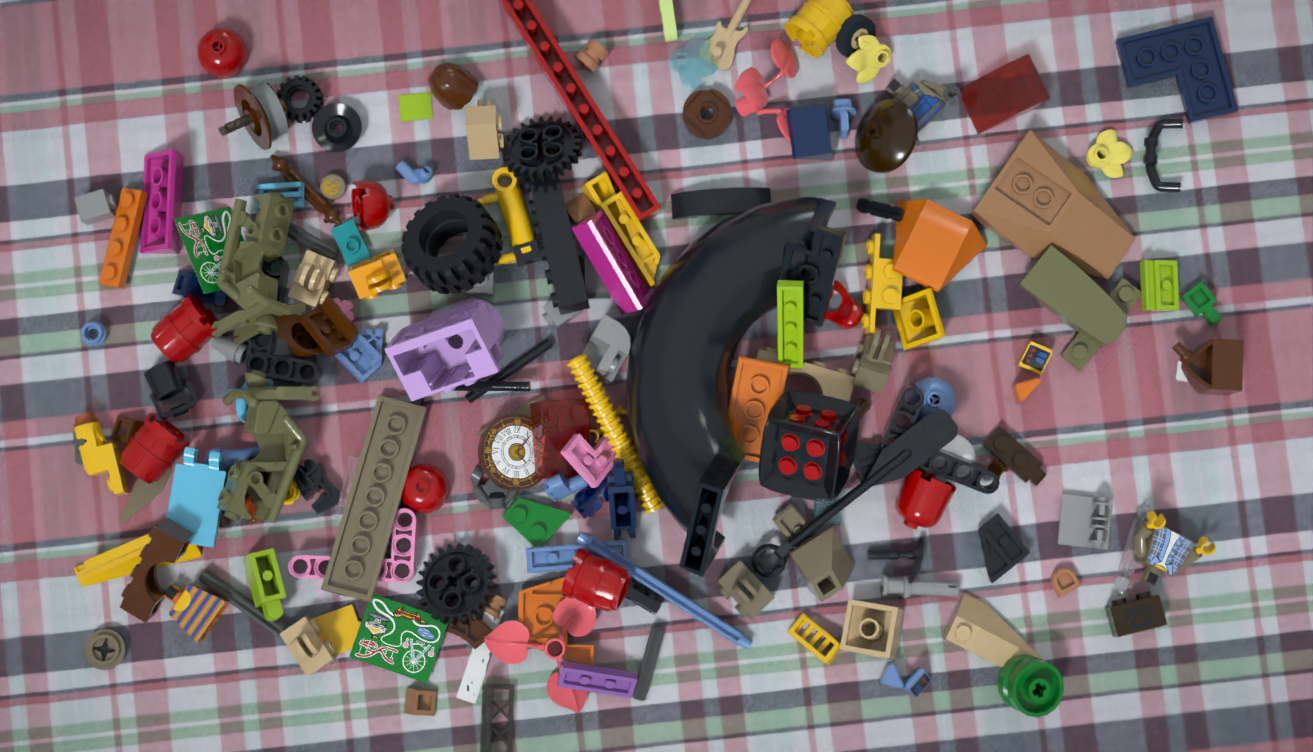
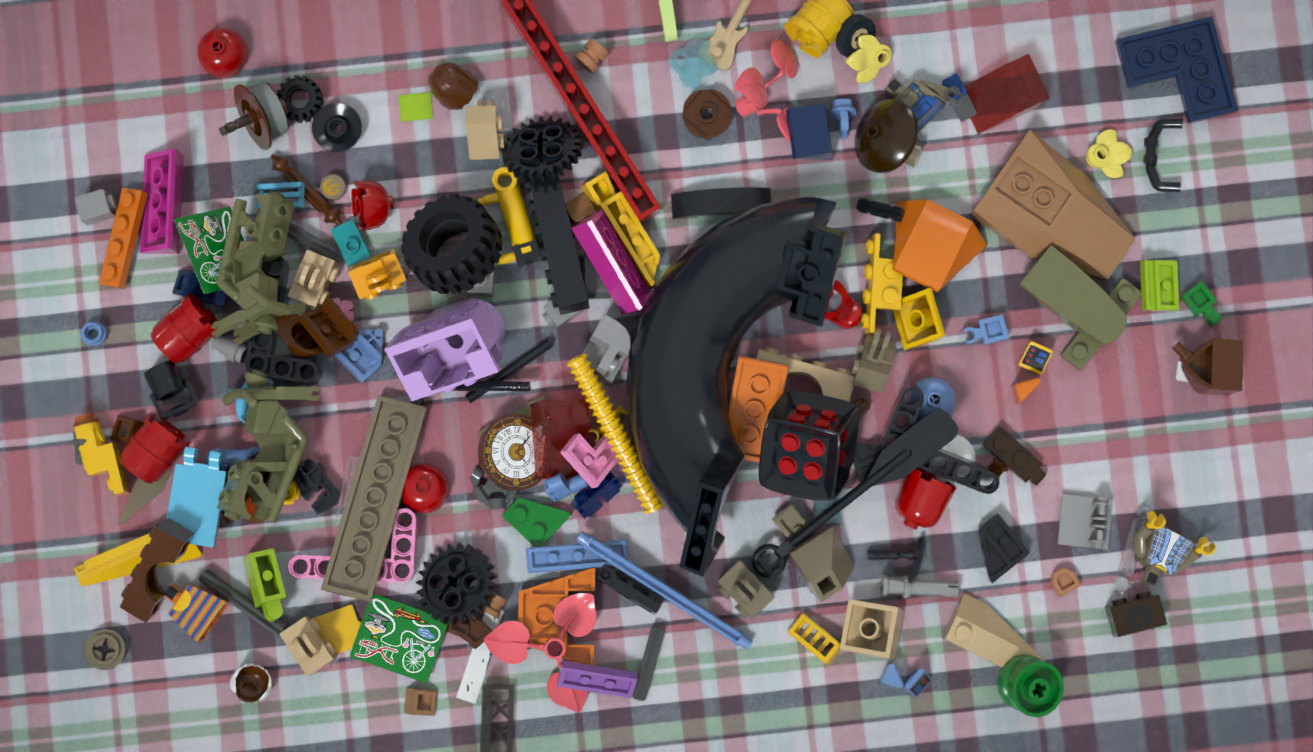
medium blue arm [395,160,433,184] -> none
red piece [561,548,632,612] -> none
dark blue hinge [607,459,637,540] -> none
lime plate [777,280,804,368] -> none
none -> reddish brown hair [230,664,272,703]
none -> dark tan tile [905,142,924,168]
none -> sticker [942,73,977,122]
none -> medium blue plate [962,314,1009,346]

